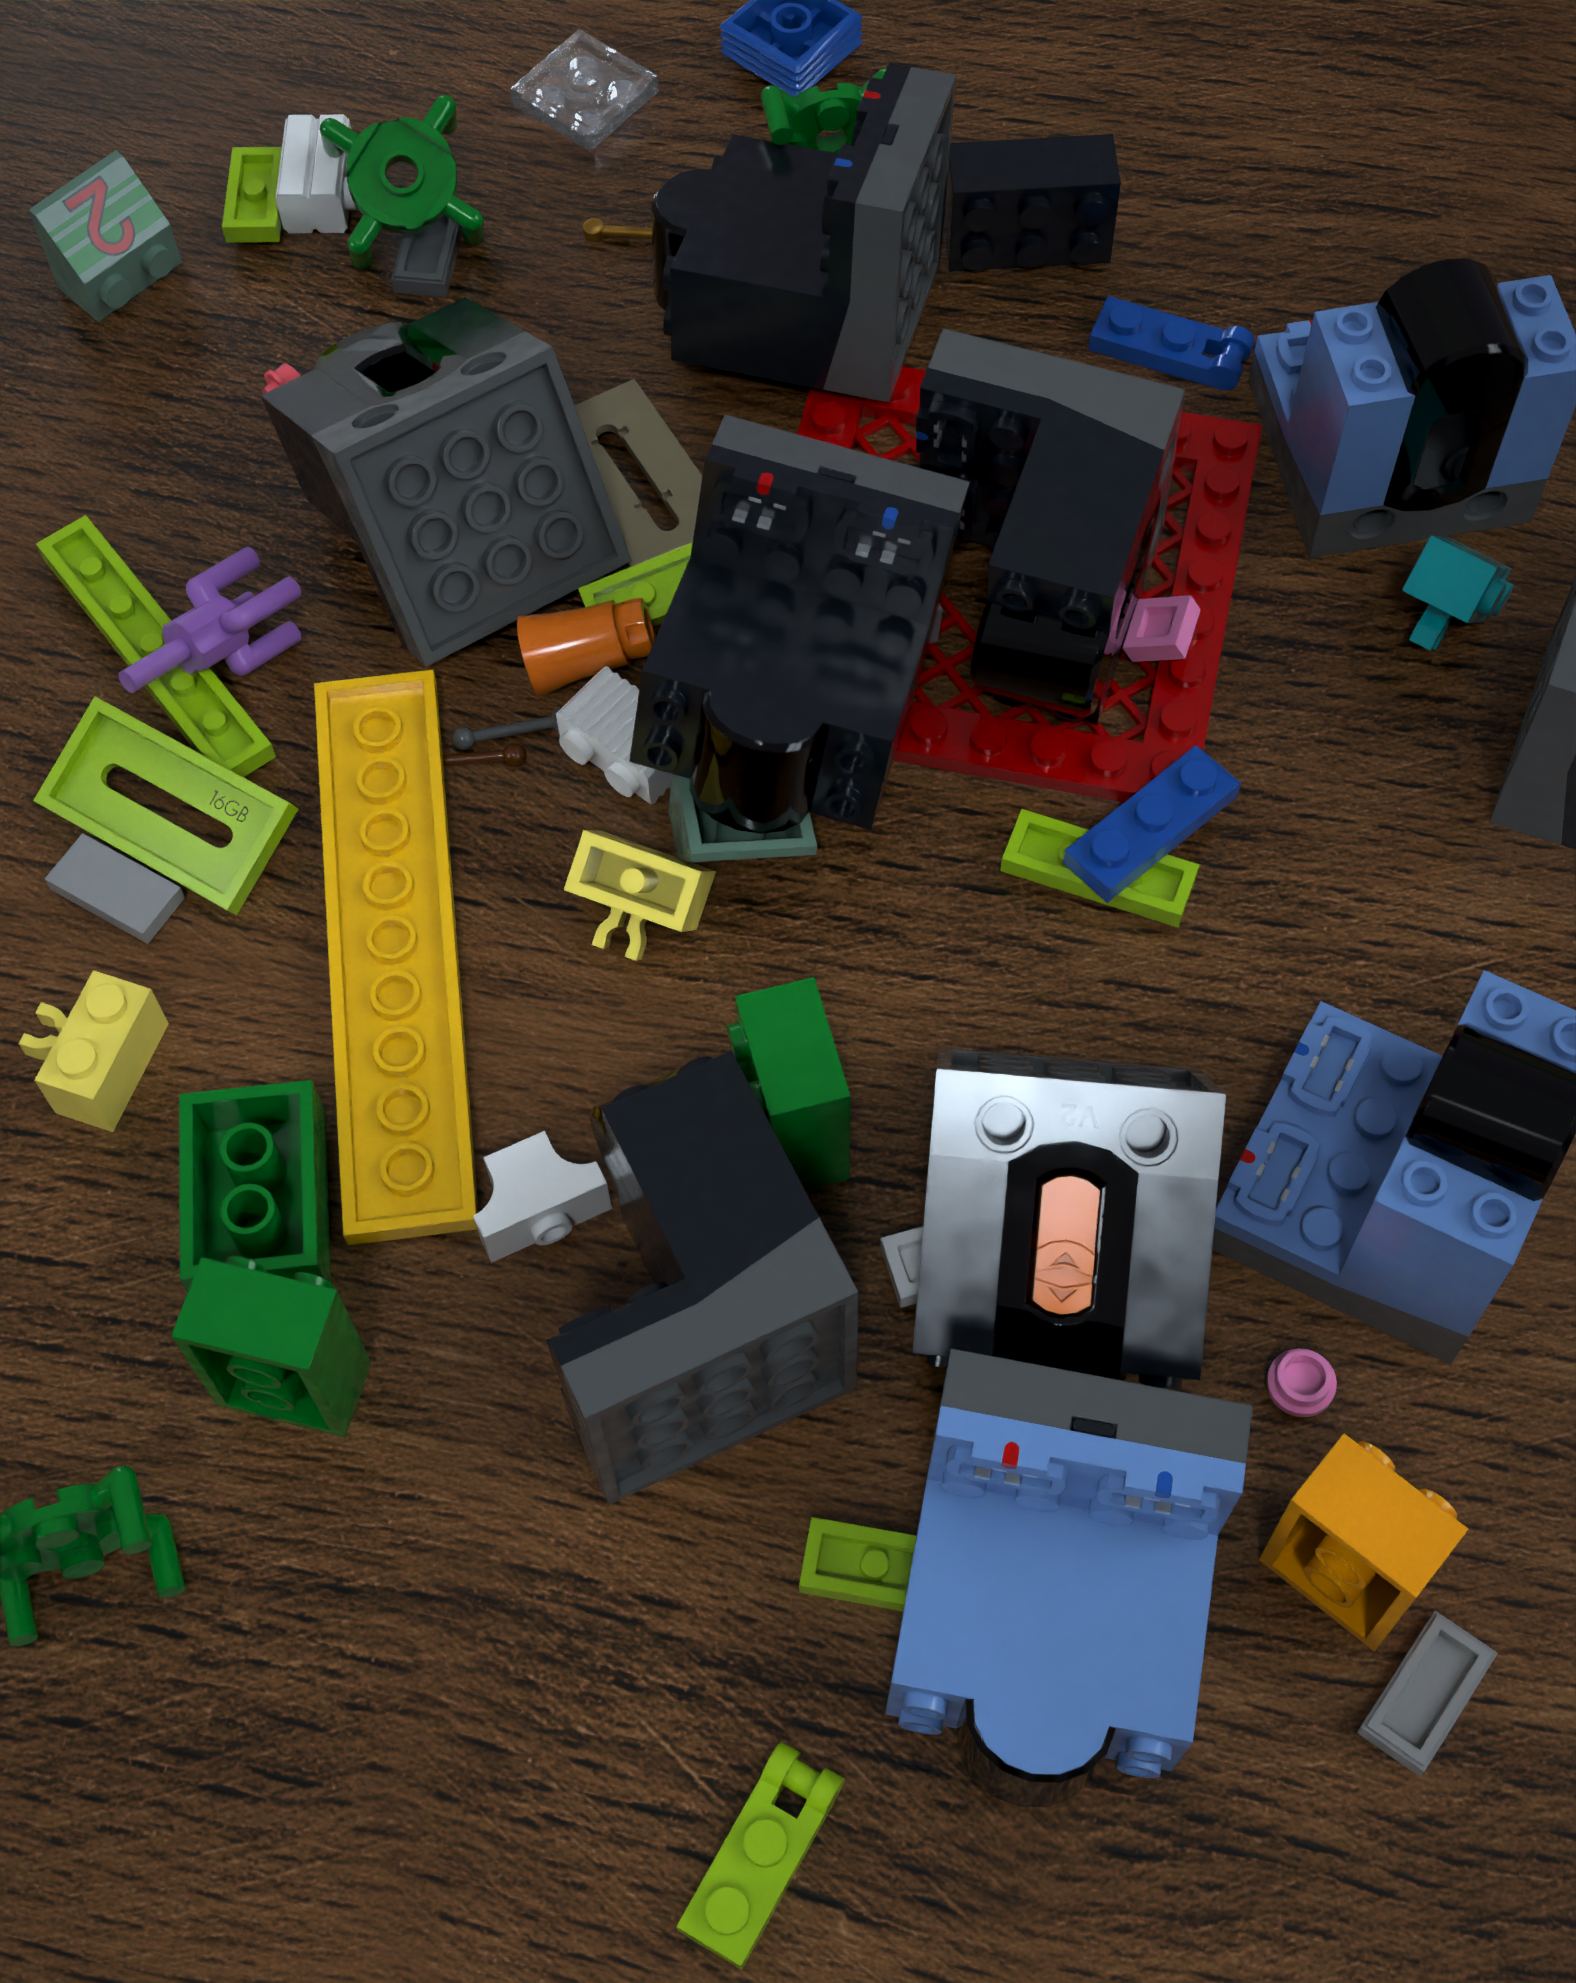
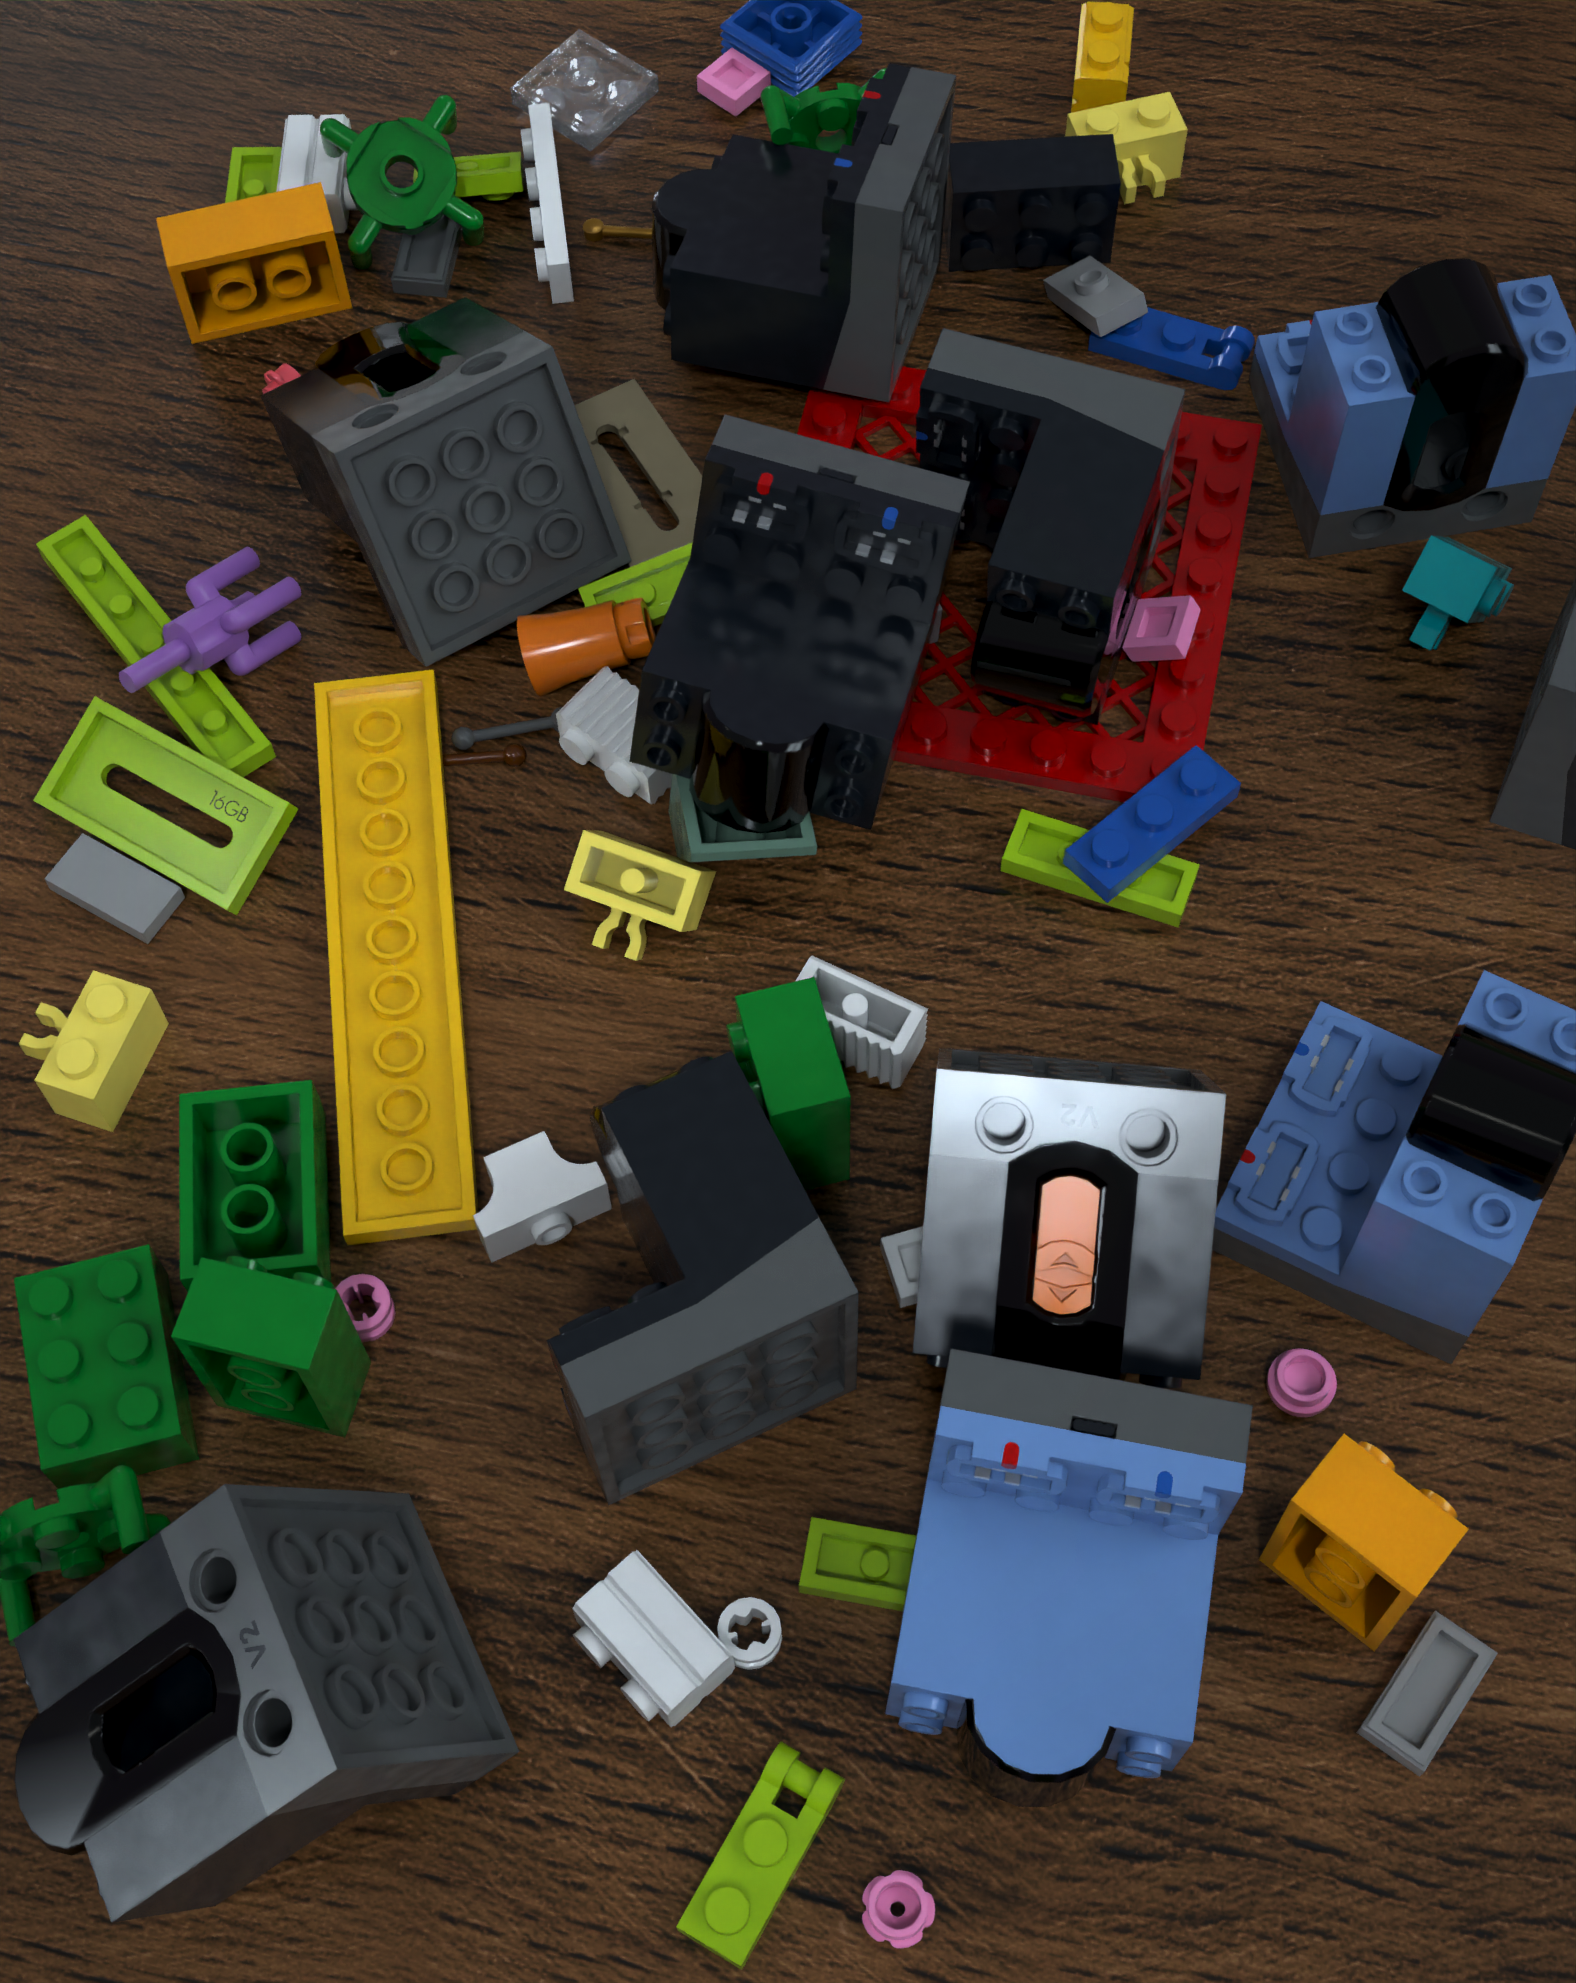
sand green slope [28,150,182,322] -> none
none -> piece [13,1484,520,1923]
none -> green brick [14,1244,199,1489]
none -> light orange brick [156,182,352,344]
none -> bright pink bush [335,1274,395,1342]
none -> lime plate [413,152,523,201]
none -> white plate [520,103,574,304]
none -> white brick [572,1550,735,1727]
none -> bright pink plate [697,48,771,117]
none -> white bush [717,1597,782,1670]
none -> white brick [796,956,928,1089]
none -> bright pink plate [862,1870,935,1949]
none -> light grey plate [1043,256,1148,337]
none -> light yellow brick [1065,92,1188,204]
none -> yellow brick [1071,1,1134,113]

